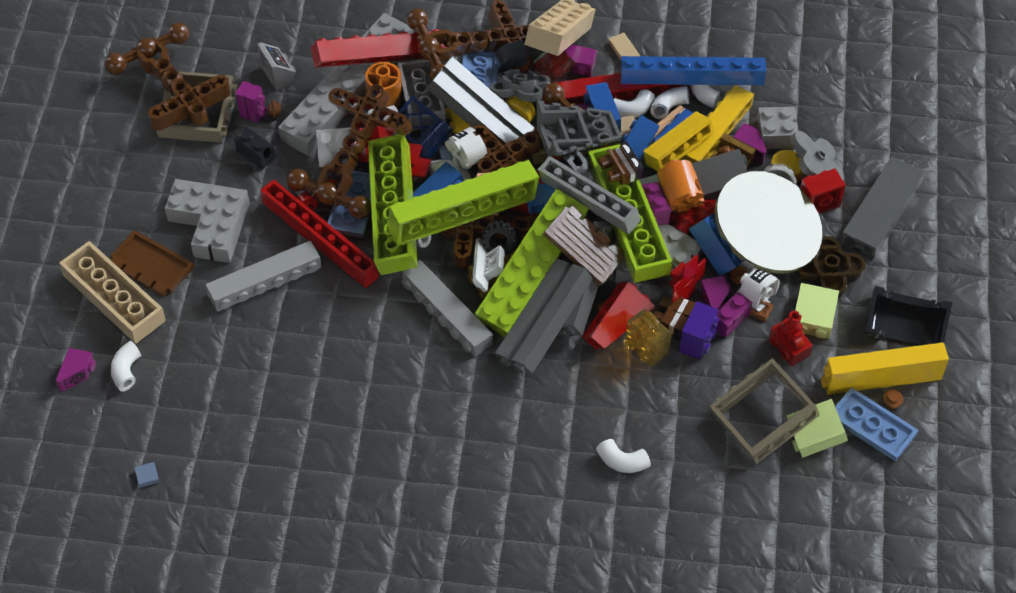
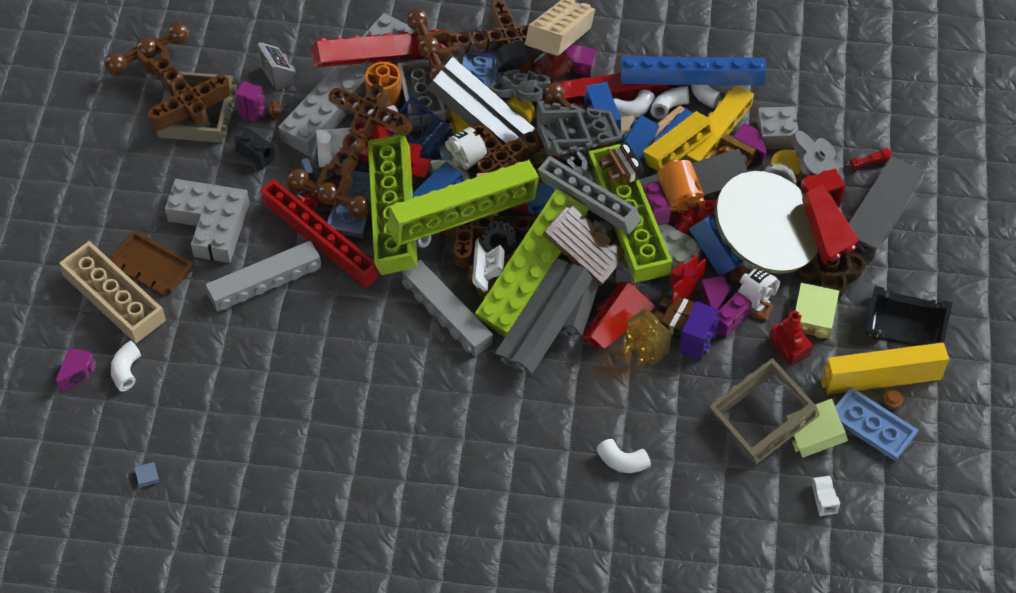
tan tile [609,33,640,60] -> none
none -> sand blue tile [301,158,315,182]
none -> red slope [802,184,860,263]
none -> white leg [812,476,840,516]
none -> red piece [850,147,892,170]

